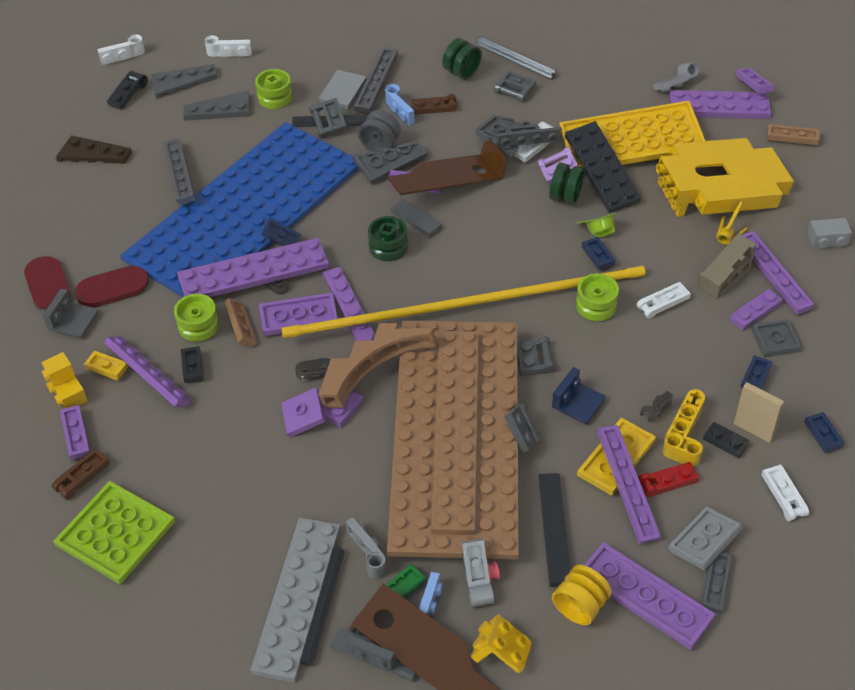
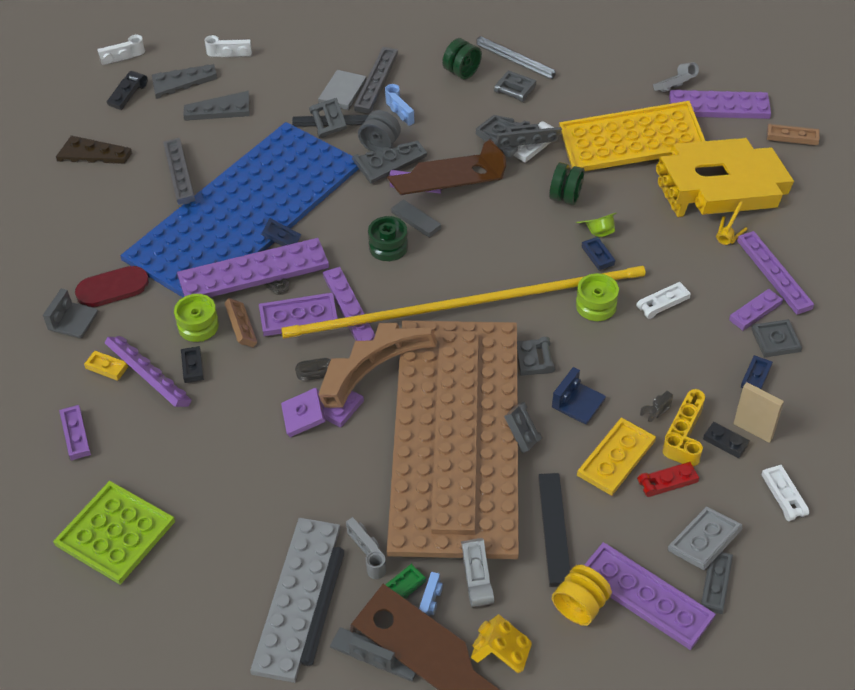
dark red tile [24,256,71,311] -> none
yellow brick [41,352,88,409] -> none
reddish brown plate [52,448,110,500] -> none
lime wheel [255,69,293,109] -> none
reddish brown plate [411,94,458,115] -> none
coral bush [487,560,500,581] -> none
lavender plate [538,146,578,185] -> none
black plate [565,121,641,213] -> none
medium lavender plate [597,425,661,544] -> none
dark tan wedge [699,233,756,298] -> none
medium lavender plate [735,68,774,94] -> none
dark blue plate [804,412,844,453] -> none
light grey brick [807,218,852,249] -> none

